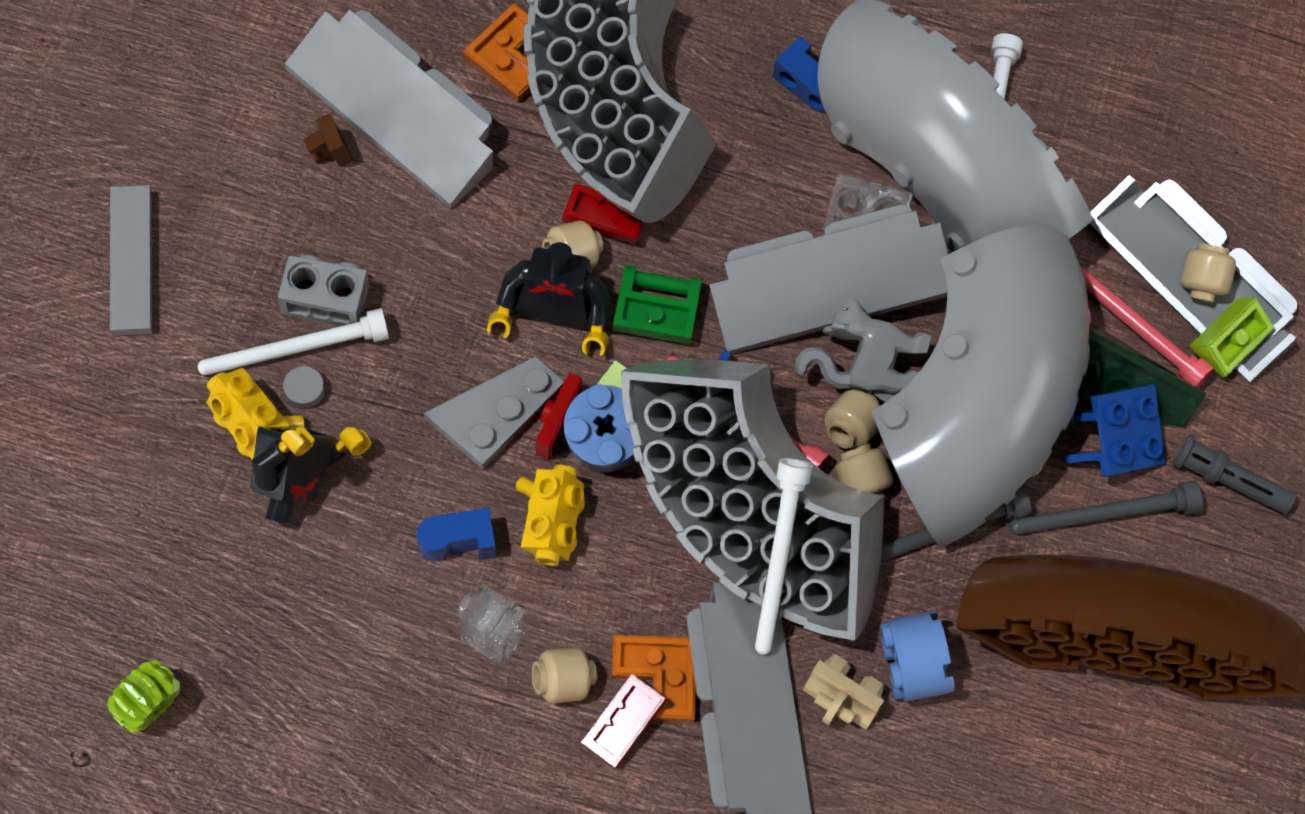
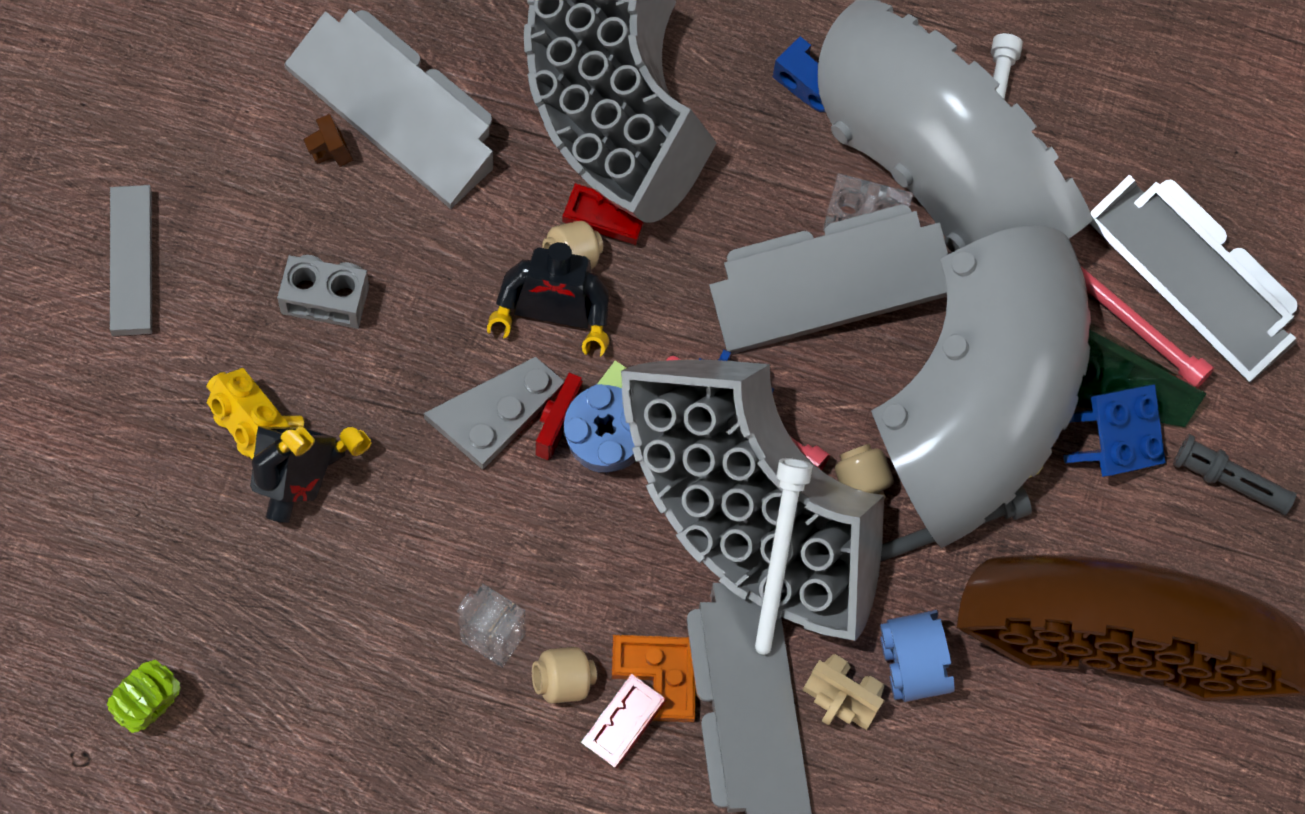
white piece [198,308,389,375] -> none
light grey tile [283,366,325,409] -> none
blue leg [416,507,496,561] -> none
orange tile [463,3,531,103] -> none
yellow brick [515,465,585,566] -> none
green plate [612,265,702,345] -> none
light grey animal [795,300,932,403] -> none
tan head [824,389,880,449] -> none
dark grey piece [1009,480,1203,535] -> none
tan head [1180,243,1236,302] -> none
lime slope [1190,297,1275,377] -> none

